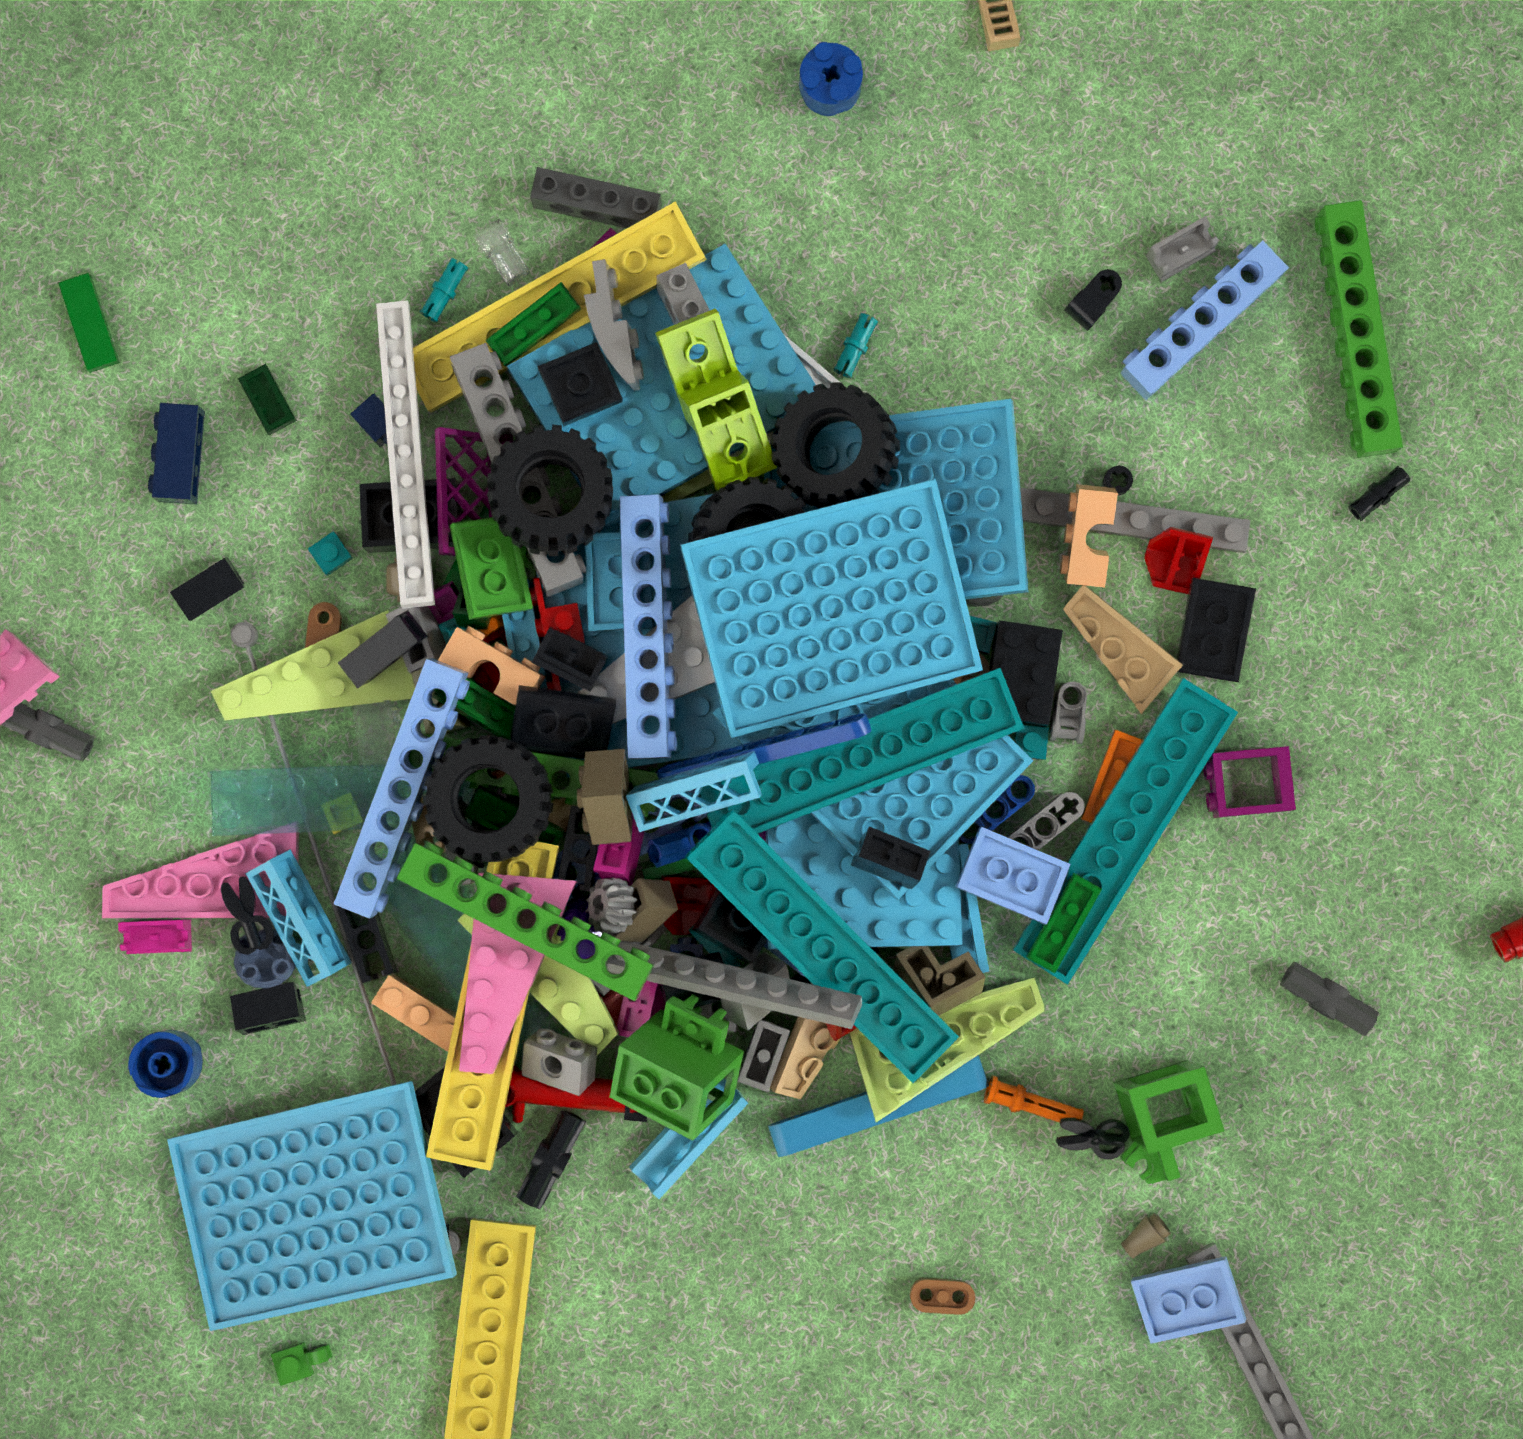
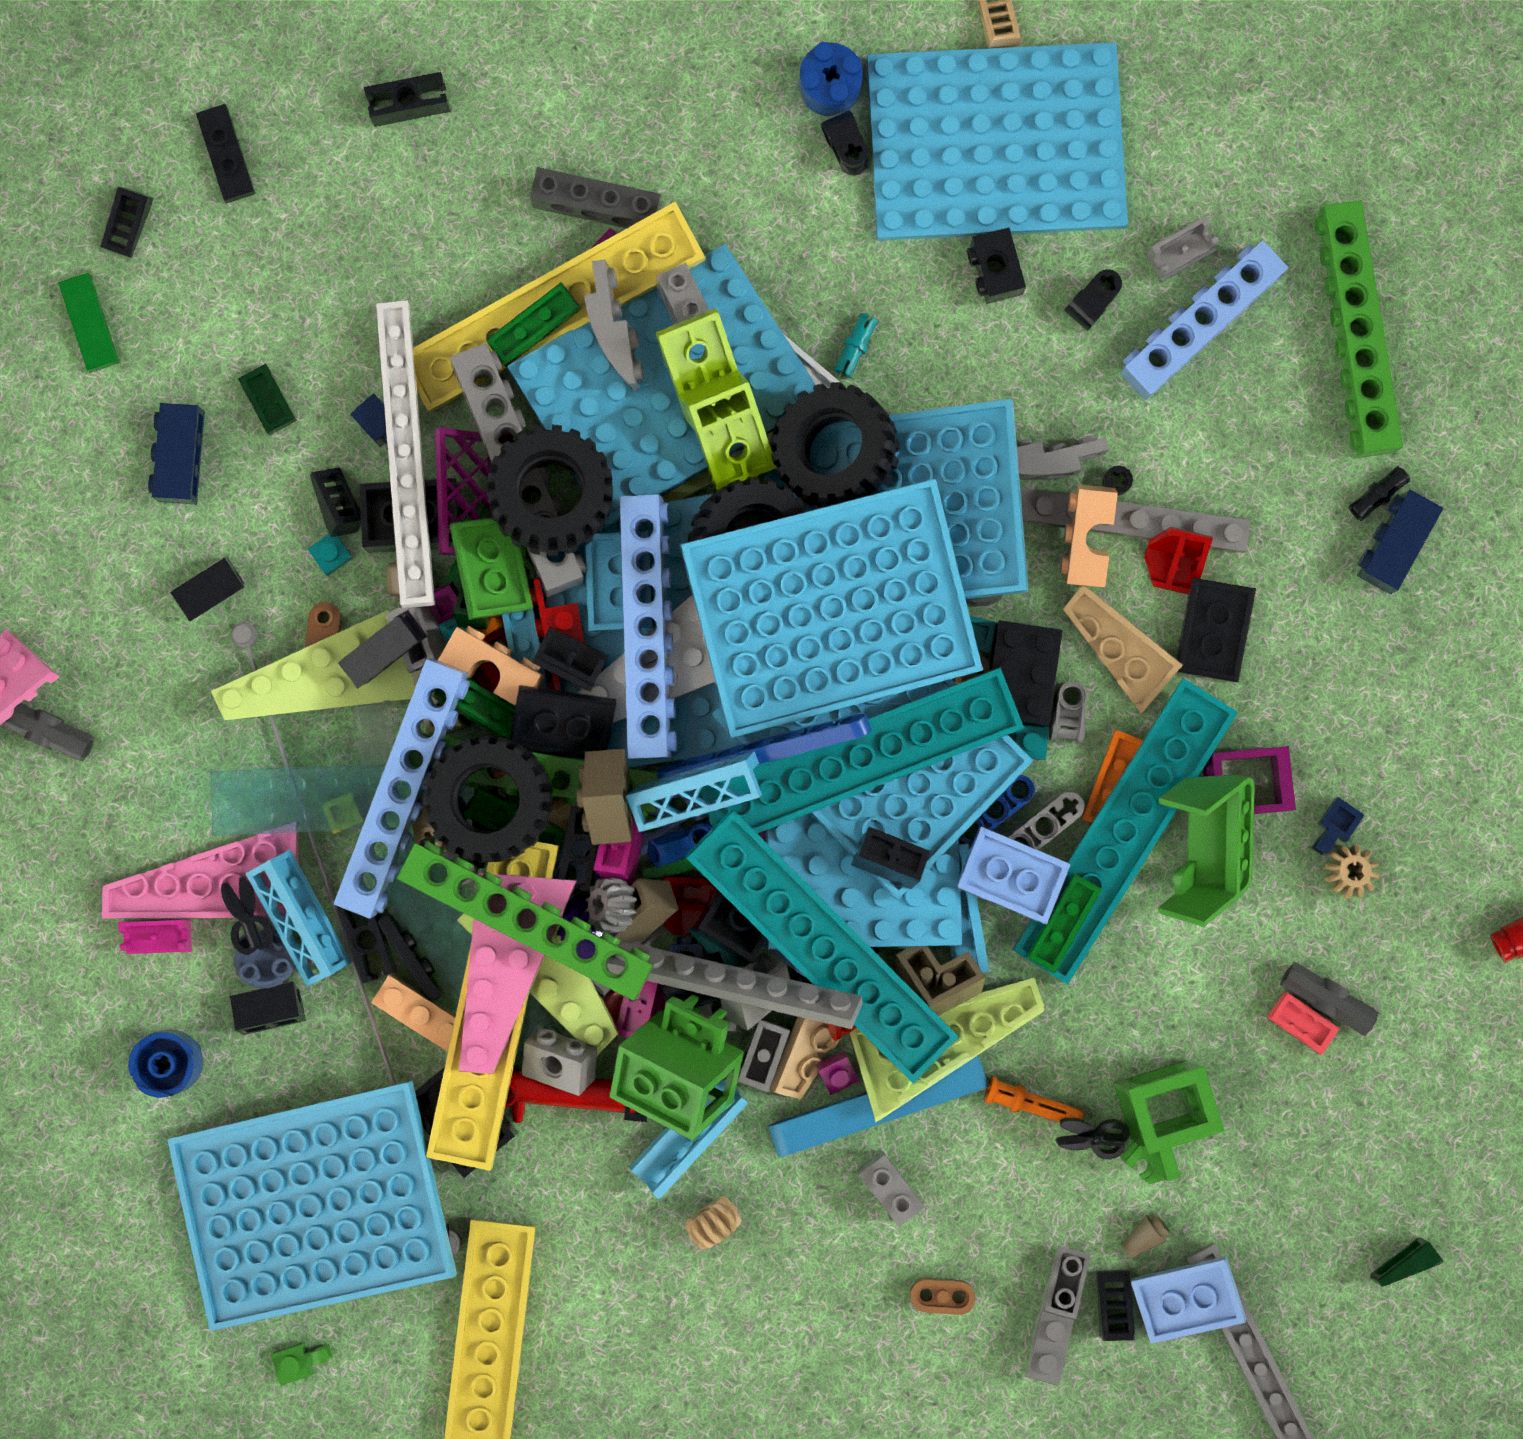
teal pin [419,258,469,323] -> none
clear piece [473,219,530,286] -> none
black piece [516,1109,586,1209] -> none
black plate [537,342,623,427] -> none
none -> black slope [100,186,154,258]
none -> black plate [196,104,256,204]
none -> black slope [310,467,361,537]
none -> black piece [364,72,451,127]
none -> black plate [378,914,444,1002]
none -> tan gear [685,1196,742,1250]
none -> magenta plate [815,1051,859,1095]
none -> black piece [821,110,868,176]
none -> light grey brick [857,1151,924,1227]
none -> medium azure plate [867,42,1128,241]
none -> black brick [967,227,1026,304]
none -> light grey slope [1017,435,1109,480]
none -> light grey slope [1025,1246,1091,1386]
none -> black slope [1096,1270,1135,1341]
none -> bright green windscreen [1158,774,1255,927]
none -> coral plate [1266,991,1340,1055]
none -> dark blue plate [1312,797,1364,855]
none -> tan gear [1323,844,1380,898]
none -> dark blue brick [1357,489,1444,594]
none -> dark green slope [1370,1237,1444,1287]

